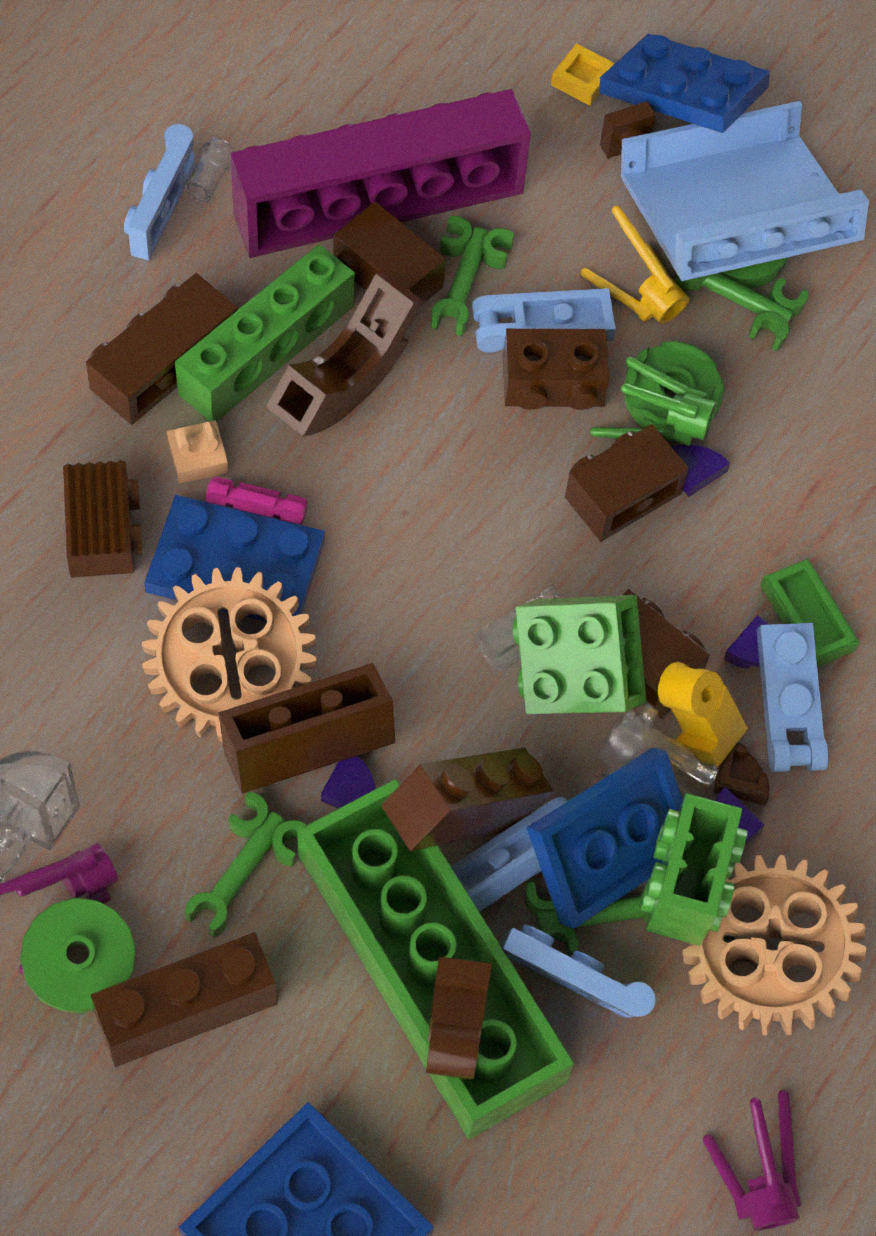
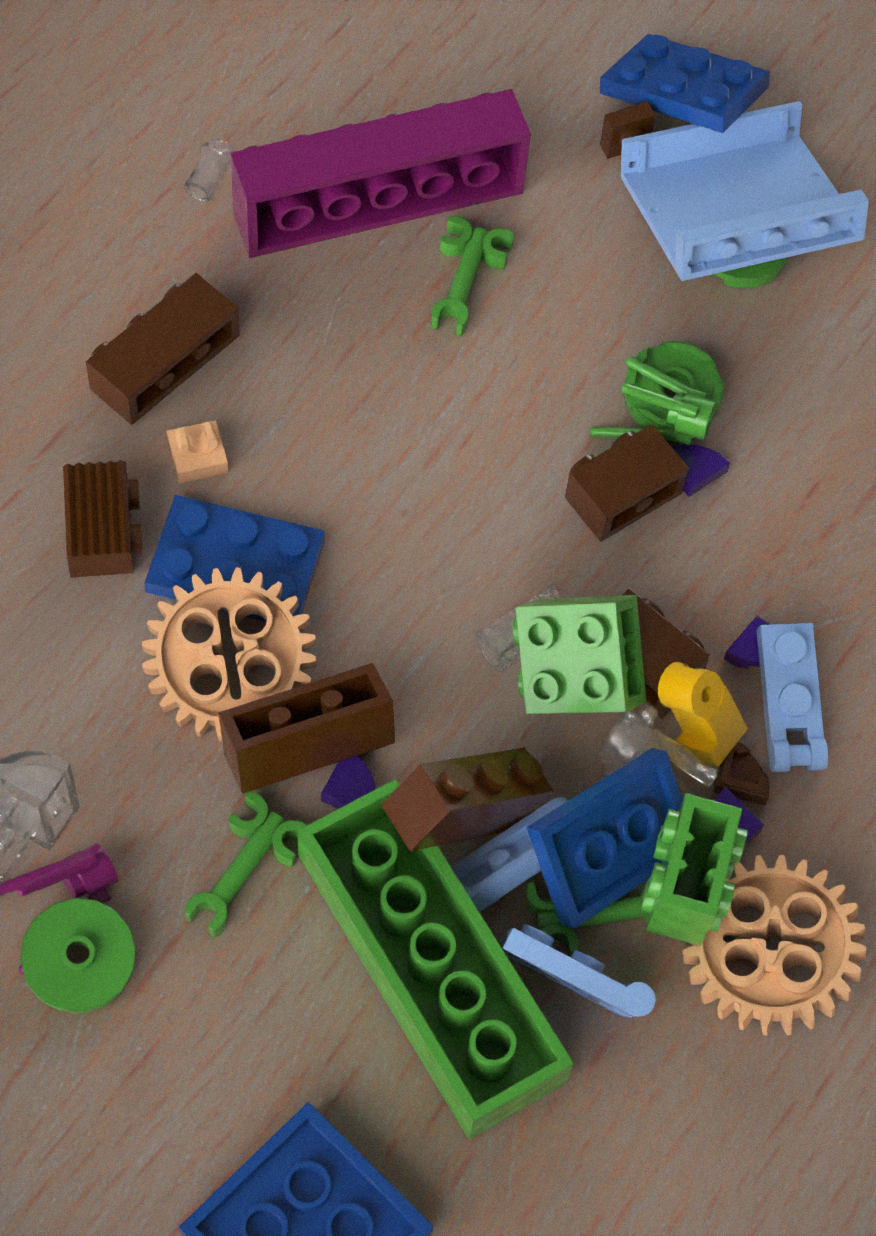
reddish brown brick [90,932,277,1067] -> none
light blue plate [124,124,195,261] -> none
bright green brick [175,244,355,422] -> none
dark pink axle [206,477,307,525] -> none
reddish brown arch [266,272,423,437] -> none
reddish brown brick [333,201,445,304] -> none
reddish brown leg [426,957,492,1080] -> none
light blue plate [472,288,616,353] -> none
reddish brown brick [503,328,609,410] -> none
yellow plate [551,43,615,106] -> none
yellow plant [580,205,690,324] -> none
bright green bar [675,273,809,351] -> none
magenta plant [703,1090,802,1231] -> none
bright green tile [760,558,860,667] -> none

